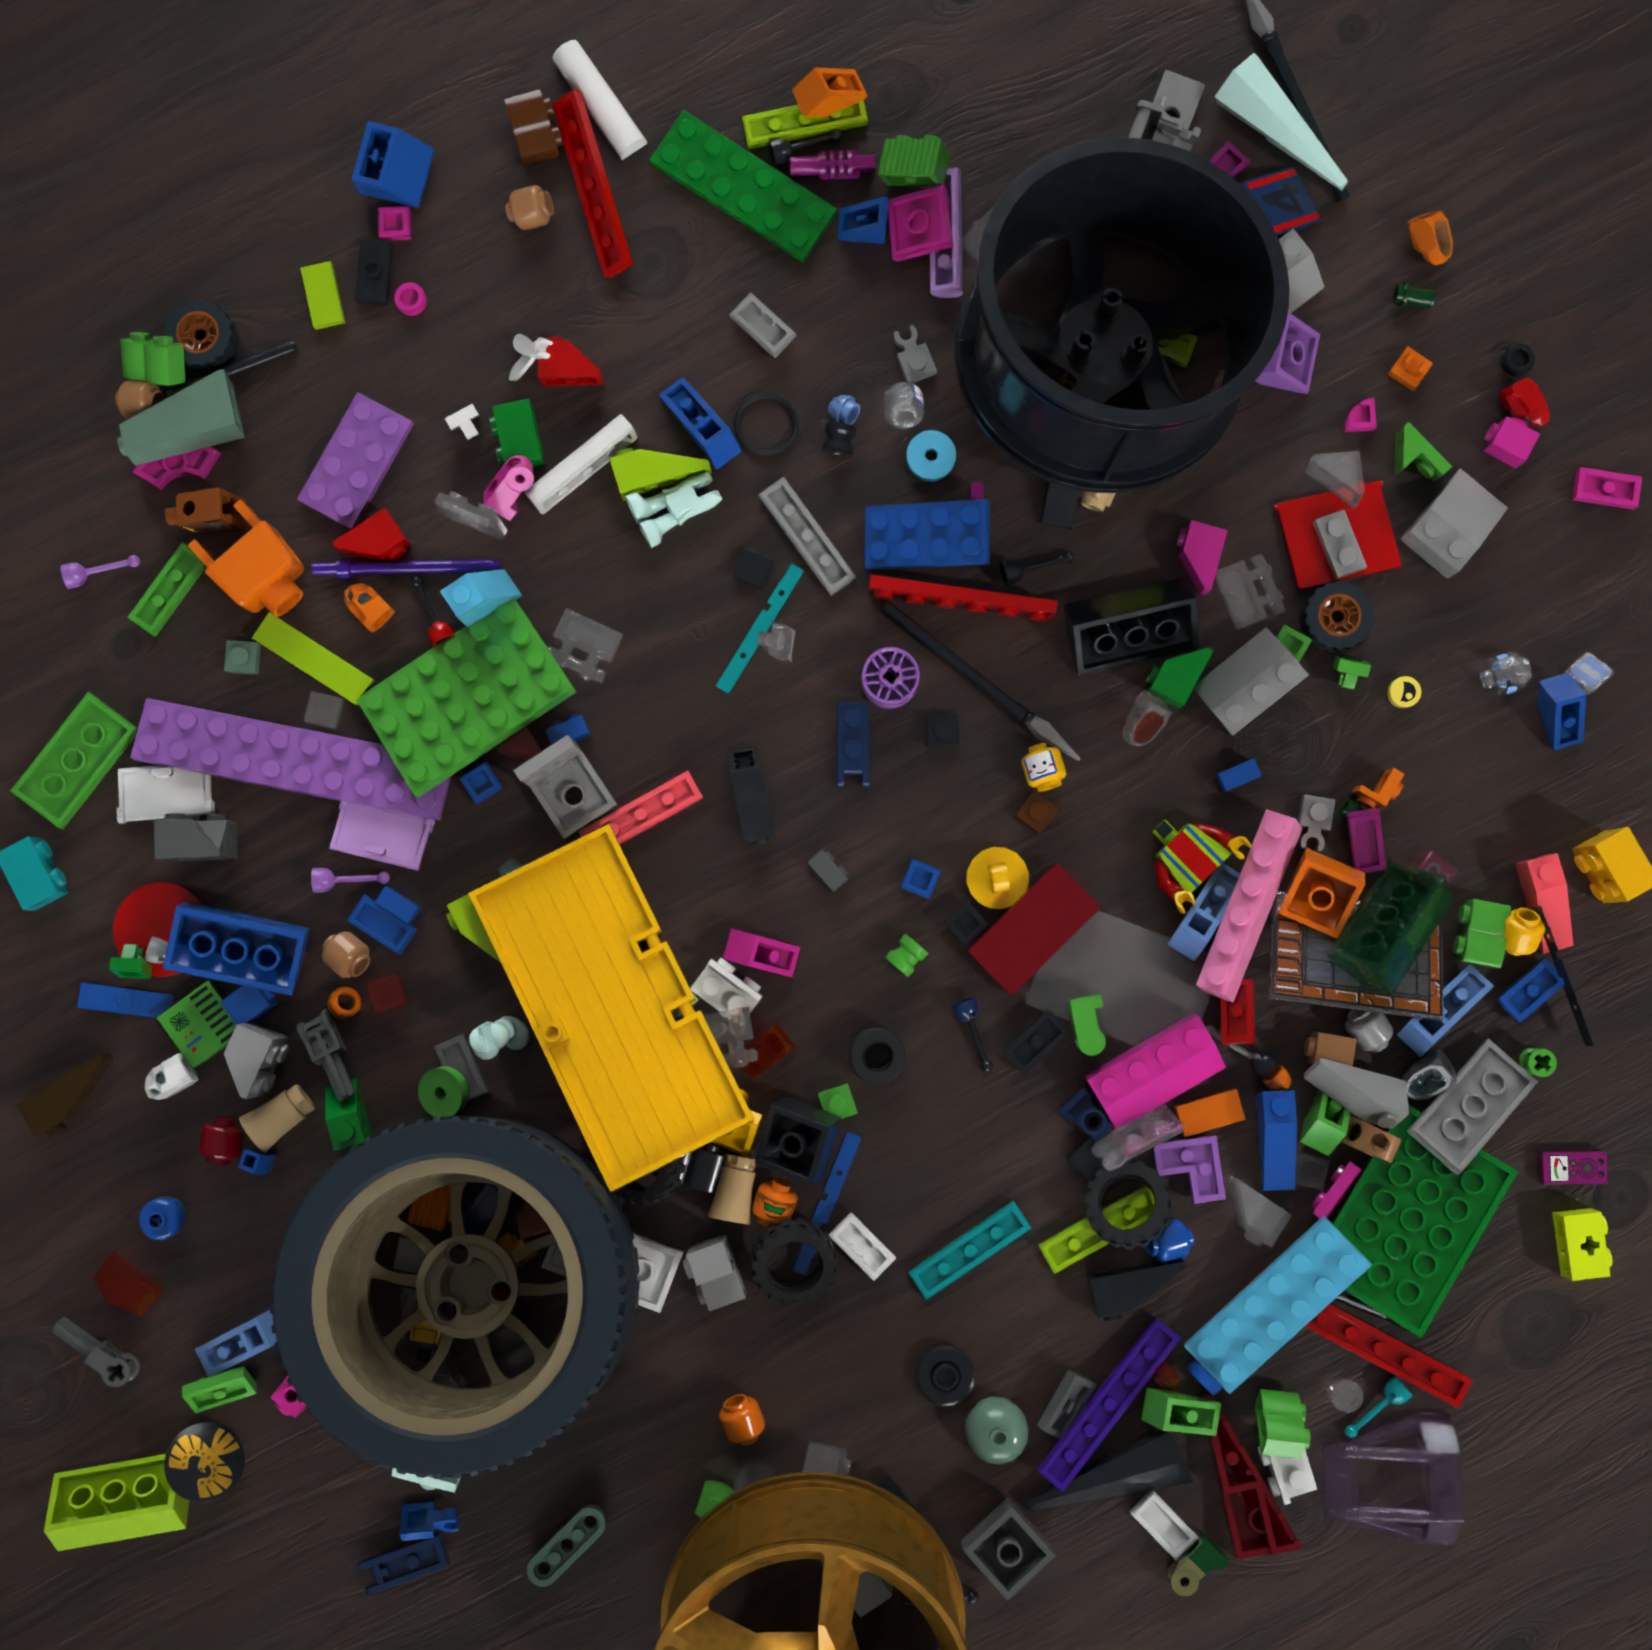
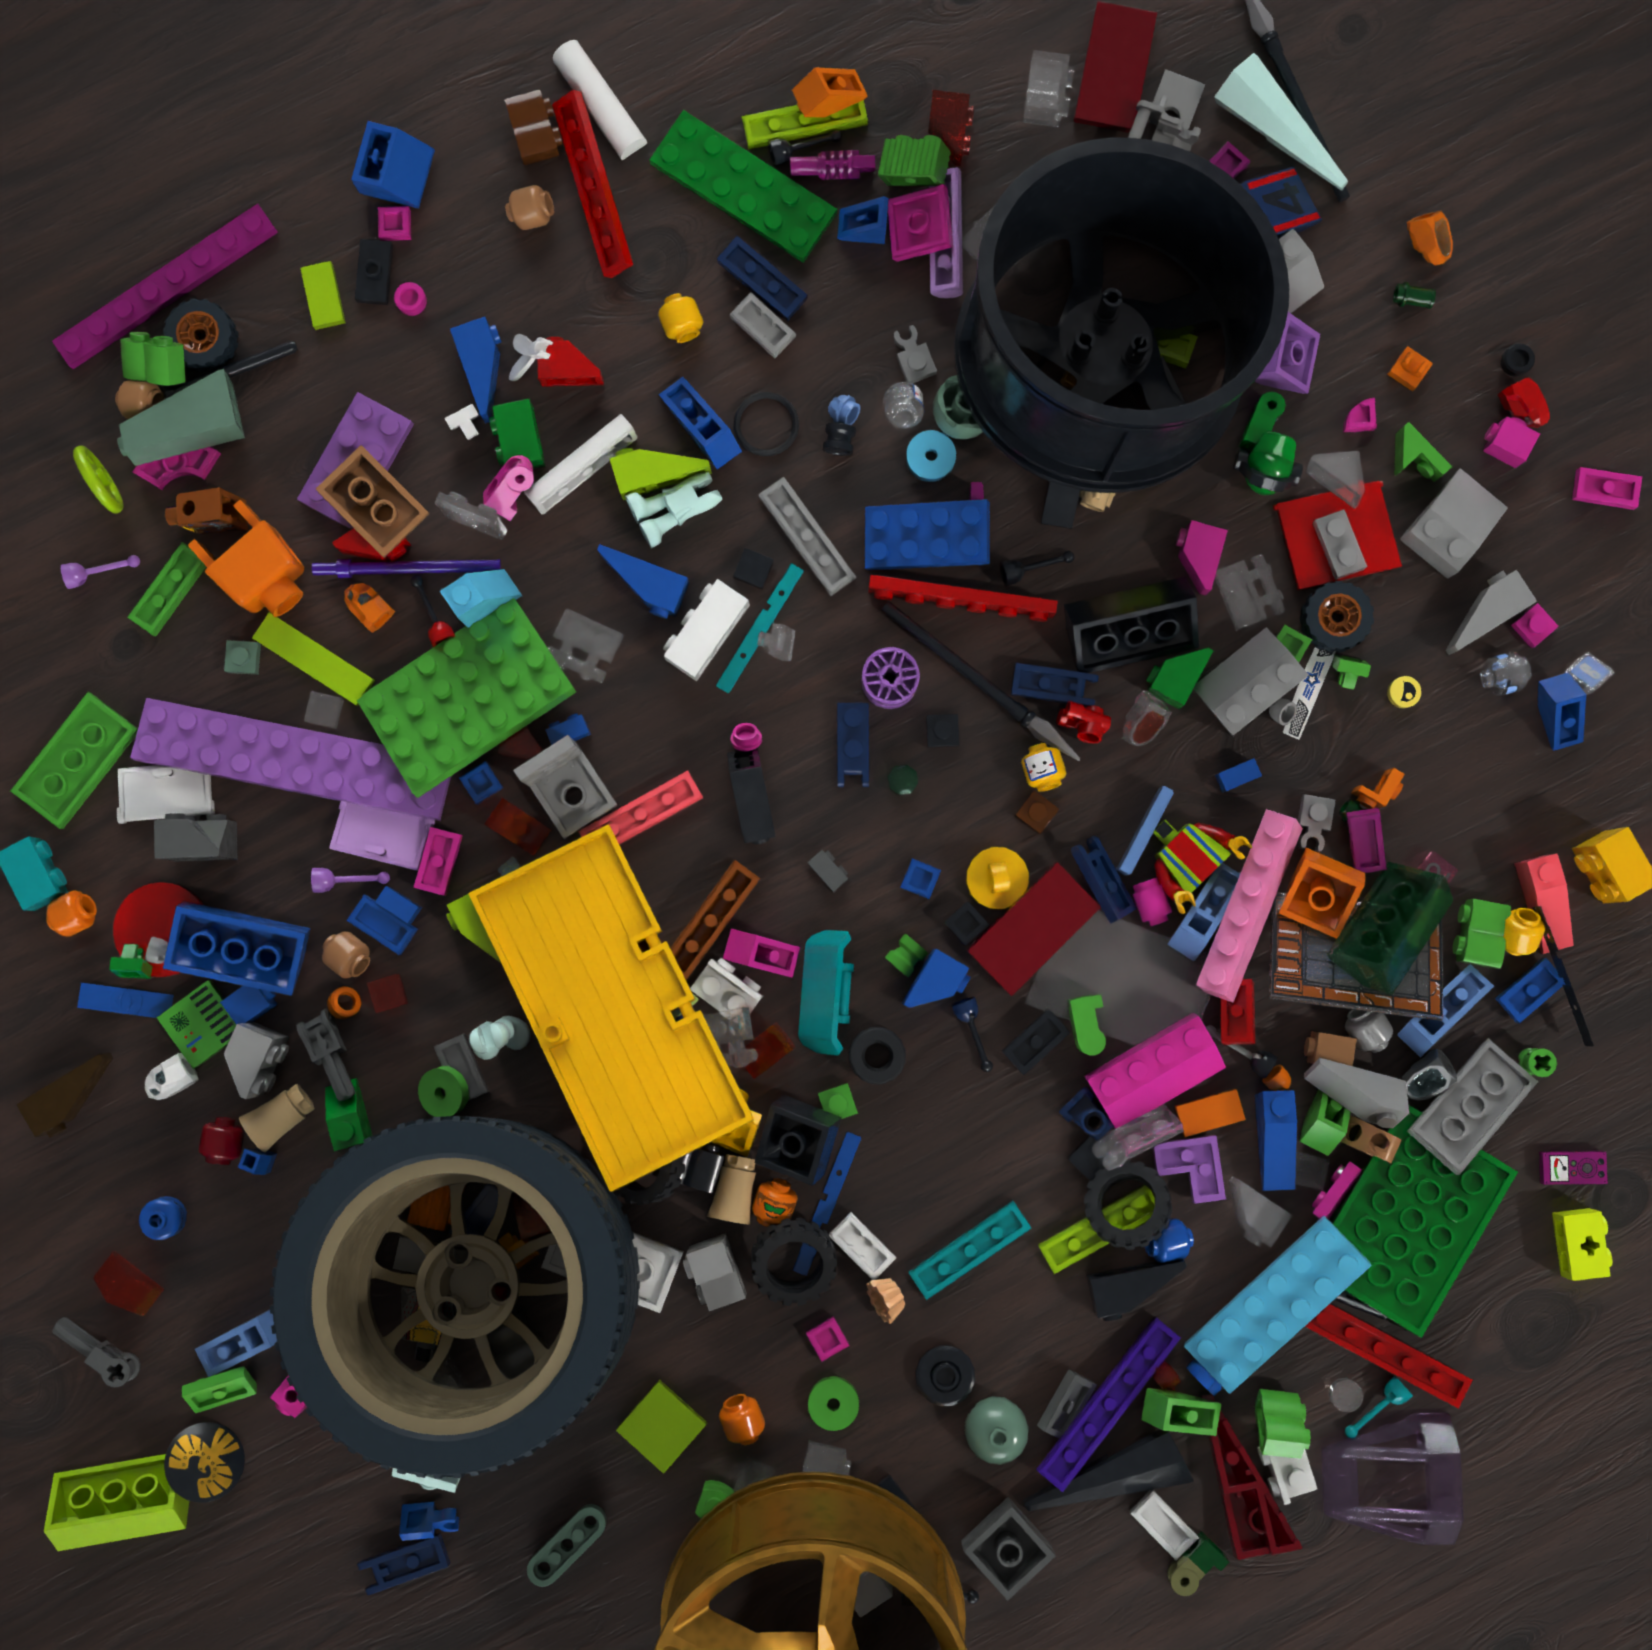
none -> orange head [46,890,97,937]
none -> magenta plate [52,203,278,369]
none -> lime plate [73,445,124,514]
none -> medium nougat slope [315,445,429,558]
none -> dark pink plate [413,827,463,896]
none -> blue slope [450,317,502,424]
none -> clear red slope [485,798,551,856]
none -> blue slope [597,544,689,619]
none -> lime tile [616,1379,707,1474]
none -> yellow head [658,293,704,343]
none -> white brick [663,579,750,681]
none -> dark orange brick [670,859,761,980]
none -> dark blue plate [717,236,808,322]
none -> dark pink plate [730,723,762,752]
none -> teal piece [798,930,854,1056]
none -> dark pink tile [806,1316,849,1362]
none -> bright green piece [808,1376,859,1431]
none -> light nougat piece [866,1278,905,1324]
none -> clear green tile [887,764,918,796]
none -> blue slope [901,949,971,1008]
none -> clear red slope [928,90,975,166]
none -> sand green cylinder [933,375,983,440]
none -> dark blue hinge [1010,663,1099,706]
none -> clear brick [1022,50,1074,127]
none -> red plate [1056,701,1111,743]
none -> dark blue hinge [1071,836,1137,924]
none -> dark red tile [1073,1,1158,133]
none -> medium blue tile [1116,786,1174,876]
none -> dark pink brick [1132,878,1172,926]
none -> green cap [1233,432,1303,495]
none -> green leg [1238,391,1286,452]
none -> light grey hinge [1269,698,1297,726]
none -> white sticker [1283,647,1336,740]
none -> light grey slope [1445,570,1537,655]
none -> dark pink plate [1511,603,1559,648]

